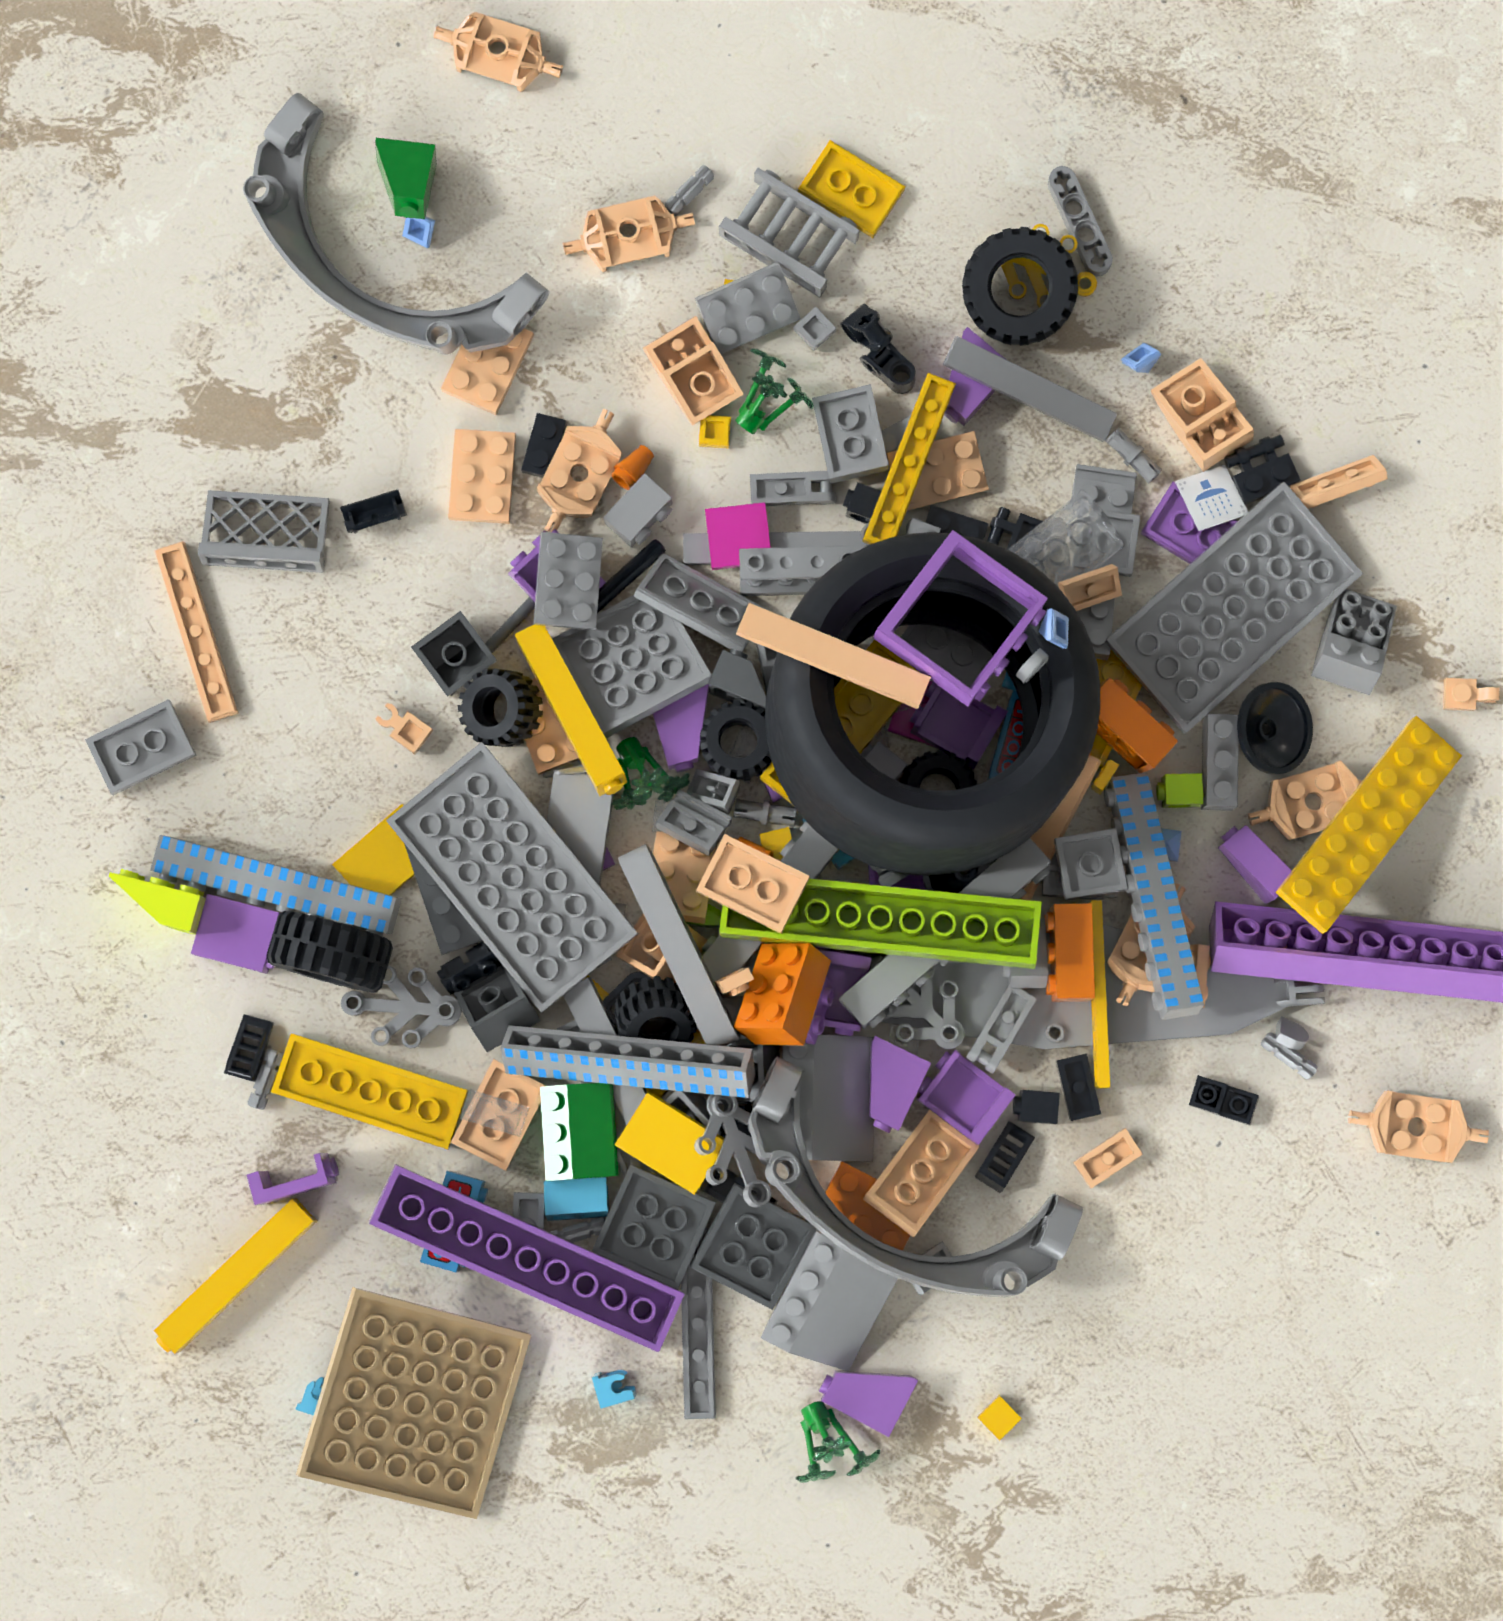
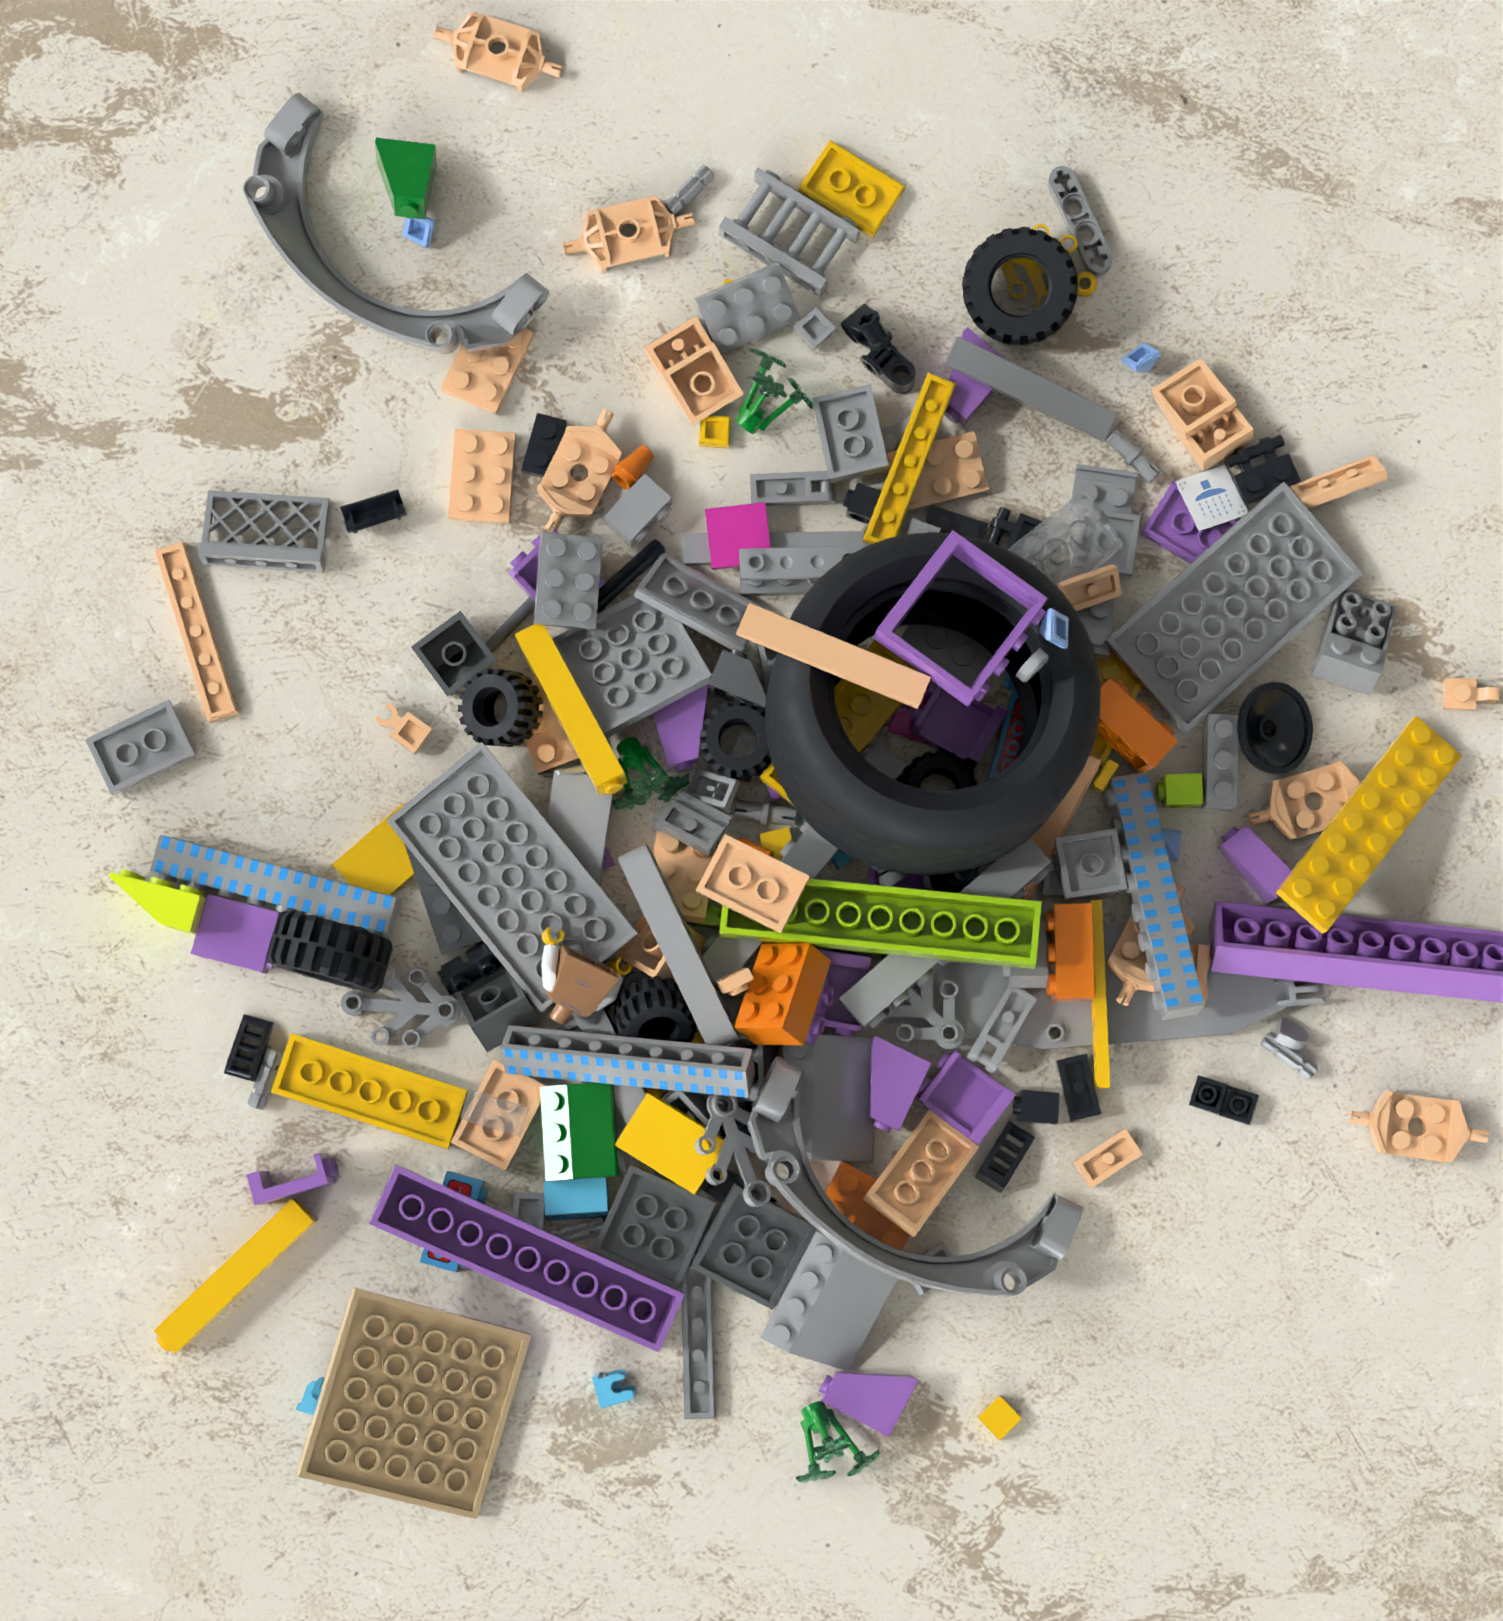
none -> medium nougat torso [541,926,632,1025]

